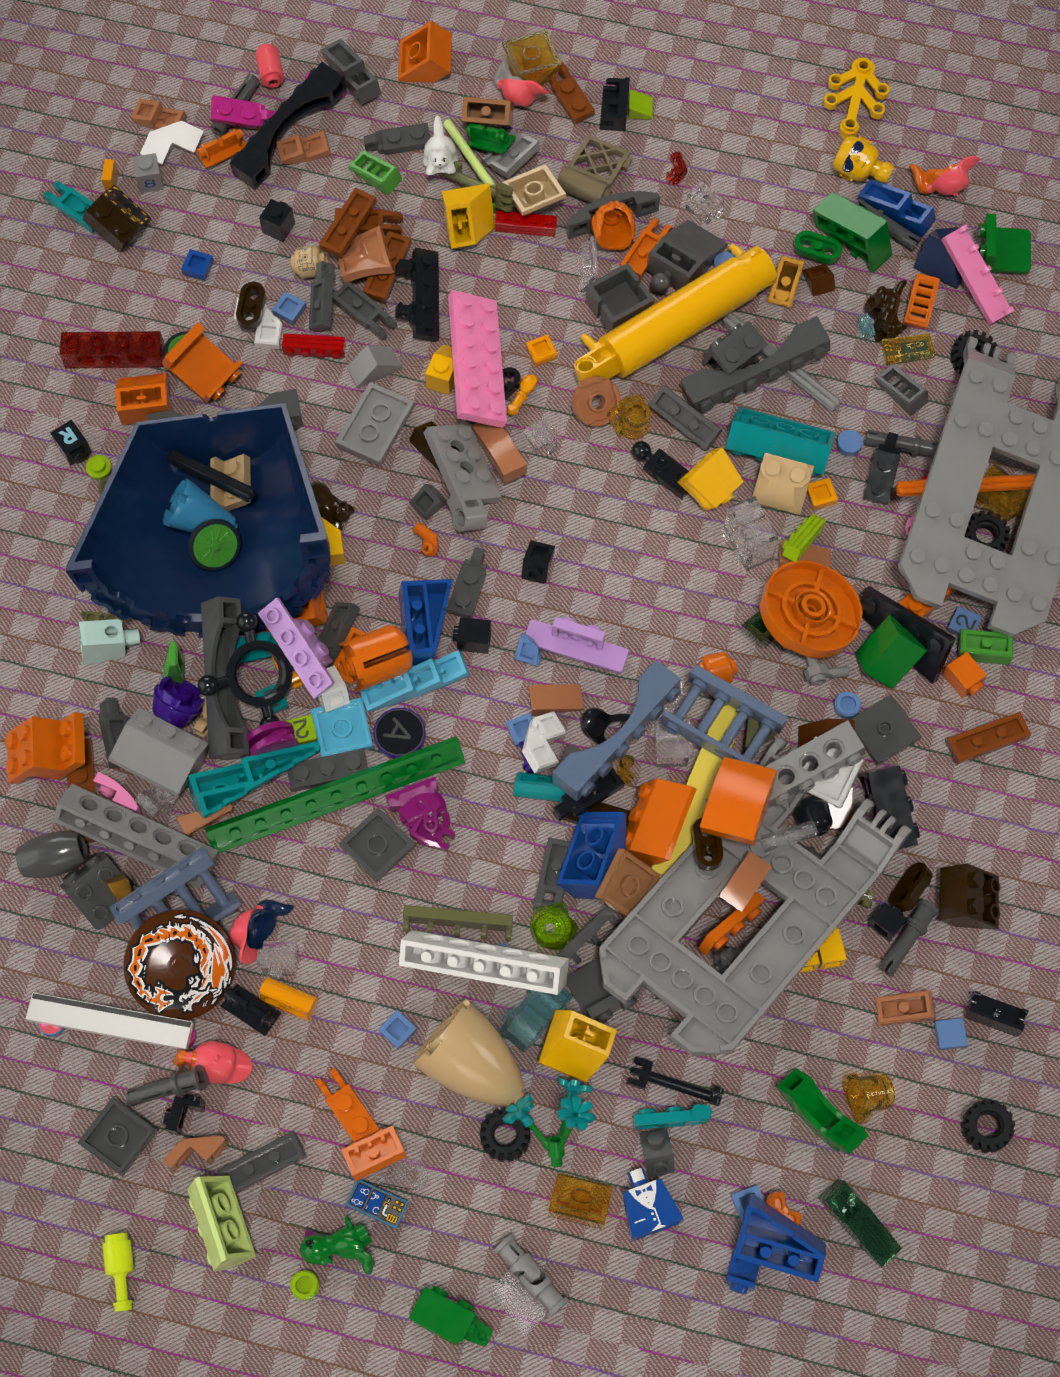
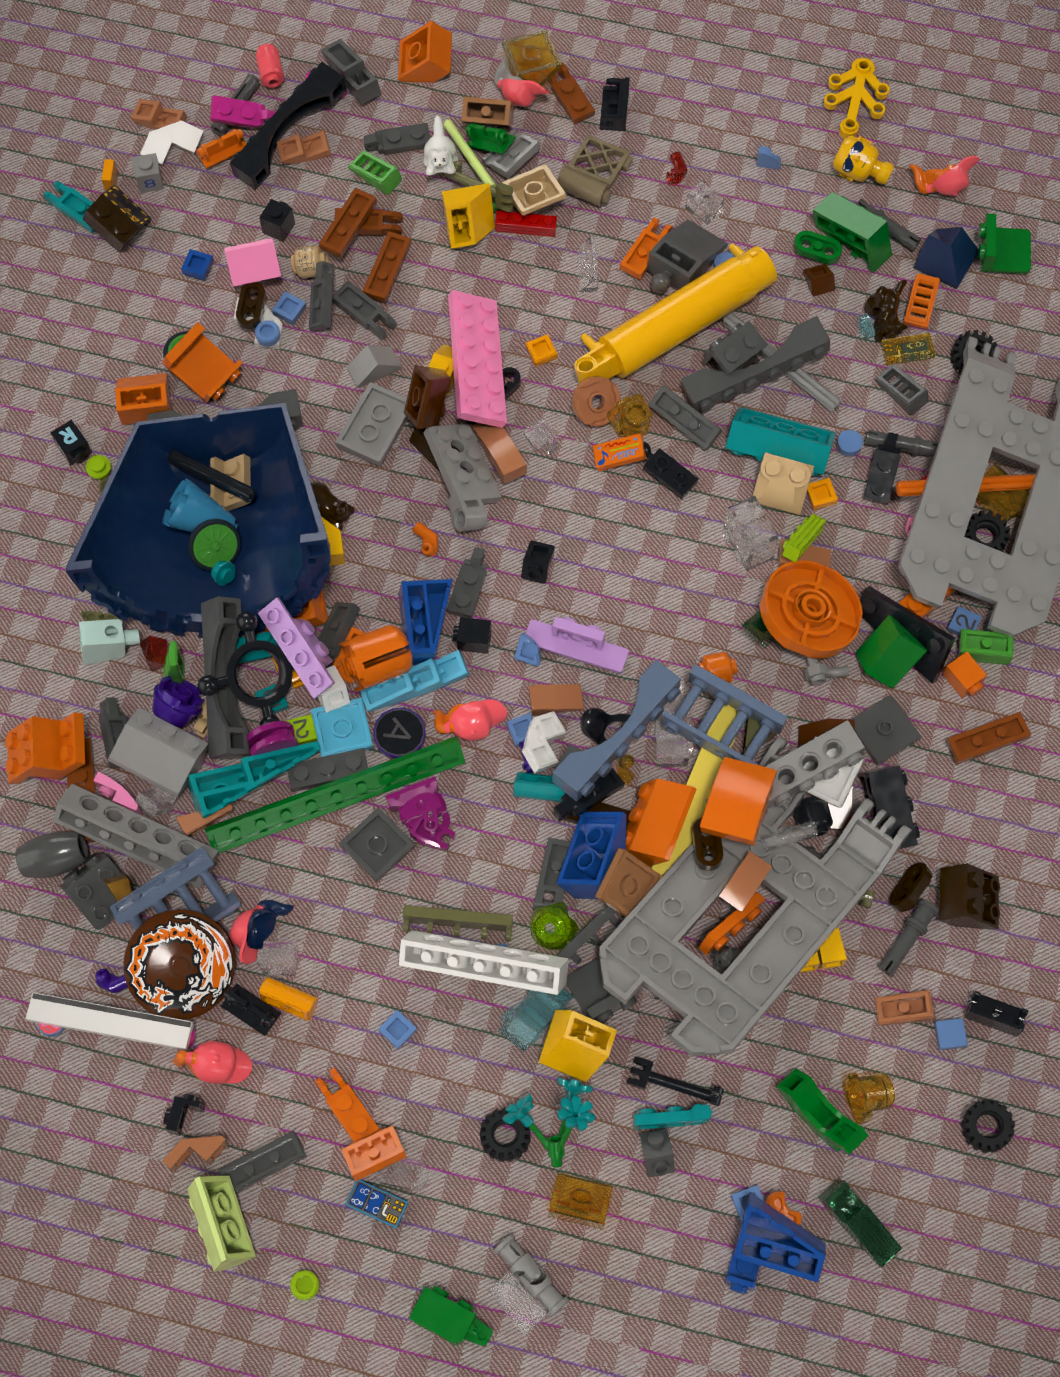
clear red brick [60,331,165,369] -> none
dark grey plate [77,1097,158,1177] -> none
neon yellow piece [102,1233,134,1312] -> none
dark grey pin [126,1065,209,1107] -> none
red piece [282,333,346,359] -> none
green animal [300,1216,375,1275] -> none
nougat plate [338,226,394,283] -> none
black hinge [395,247,439,342] -> none
dark grey slope [409,484,447,520] -> none
tan cylinder [411,998,525,1107] -> none
light orange piece [507,374,538,416] -> none
dark grey slope [567,191,660,239] -> none
dark grey piece [586,263,655,332] -> none
orange hair [592,201,636,250] -> none
blue torso [622,1168,684,1242] -> none
lime slope [629,90,653,119] -> none
yellow torso [677,447,744,510] -> none
pearl gold slope [767,255,805,309] -> none
medium blue tile [834,692,861,719] -> none
blue slope [858,179,936,237] -> none
black plate [868,902,907,942] -> none
bright pink hinge [941,224,1015,325] -> none
none -> dark purple arm [95,969,128,993]
none -> clear red slope [140,635,167,671]
none -> teal plate [211,561,236,586]
none -> bright pink slope [224,238,281,286]
none -> medium blue tile [255,321,281,347]
none -> reddish brown slope [404,365,451,429]
none -> coral hair [433,699,507,741]
none -> orange tile [593,433,647,471]
none -> medium blue tile [756,146,781,170]

